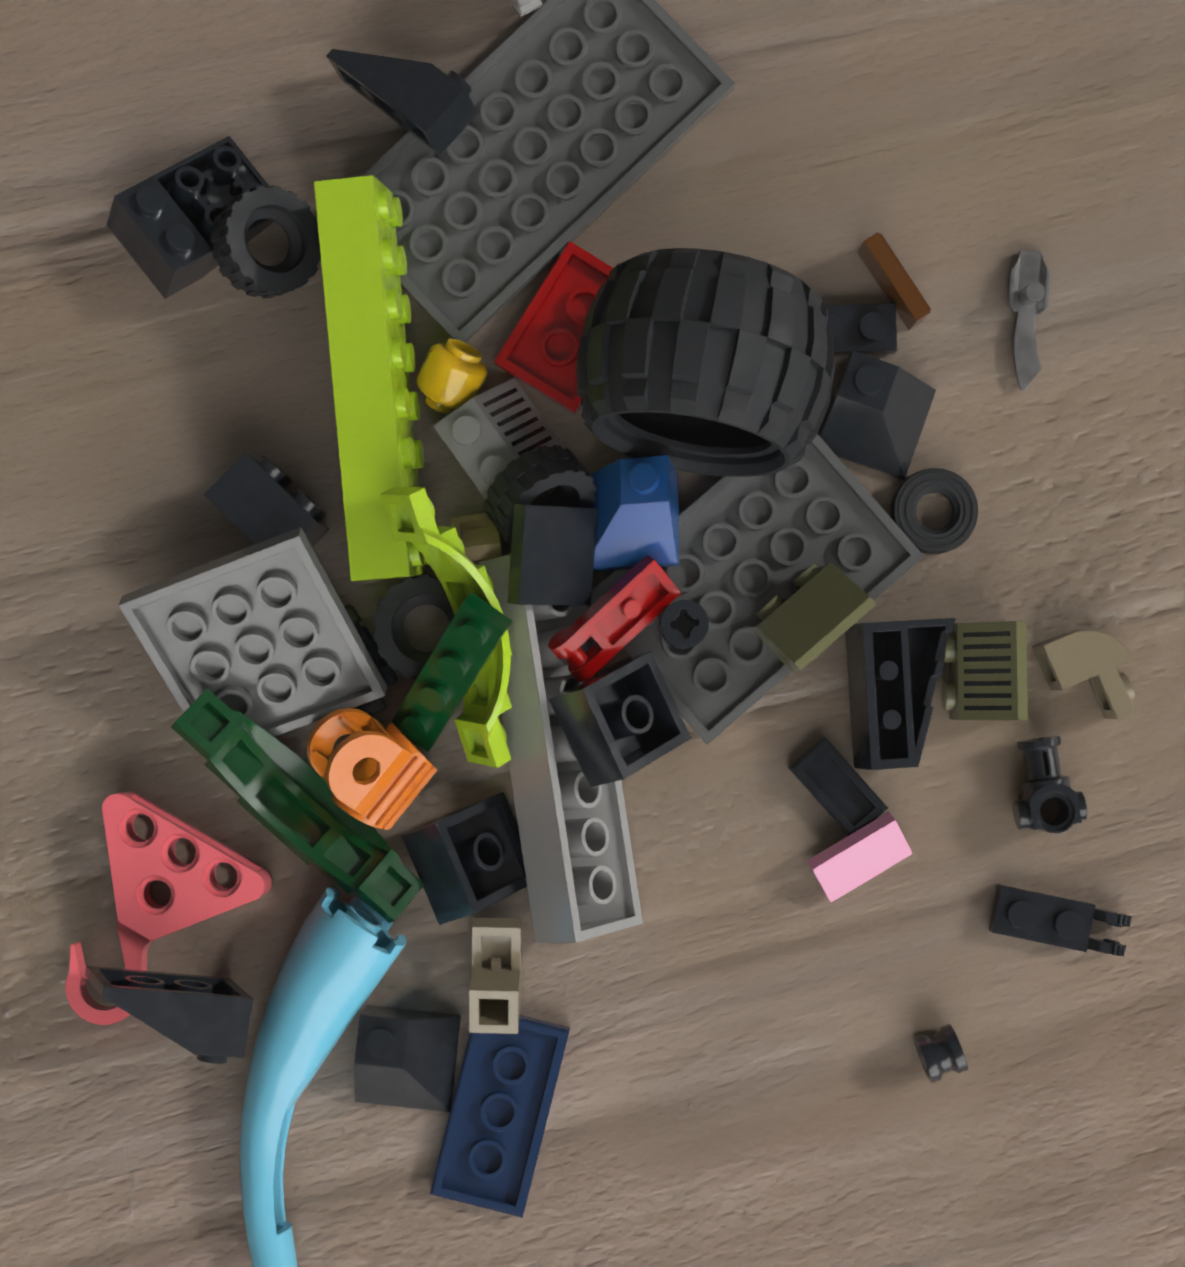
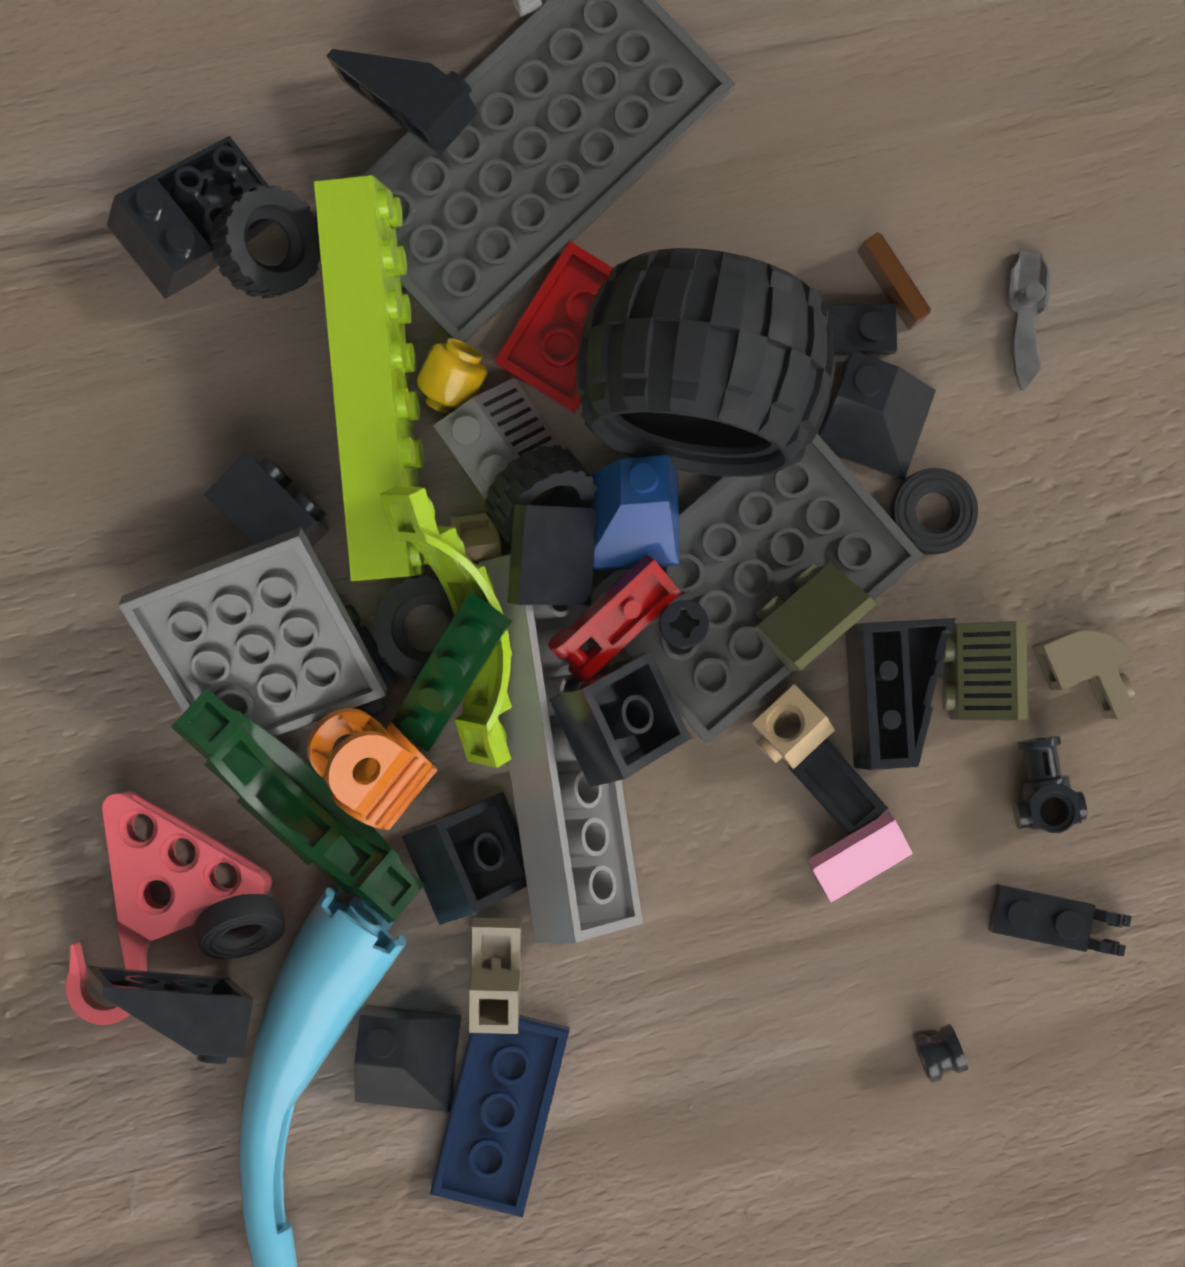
none -> black tyre [195,894,285,959]
none -> tan brick [752,684,835,769]

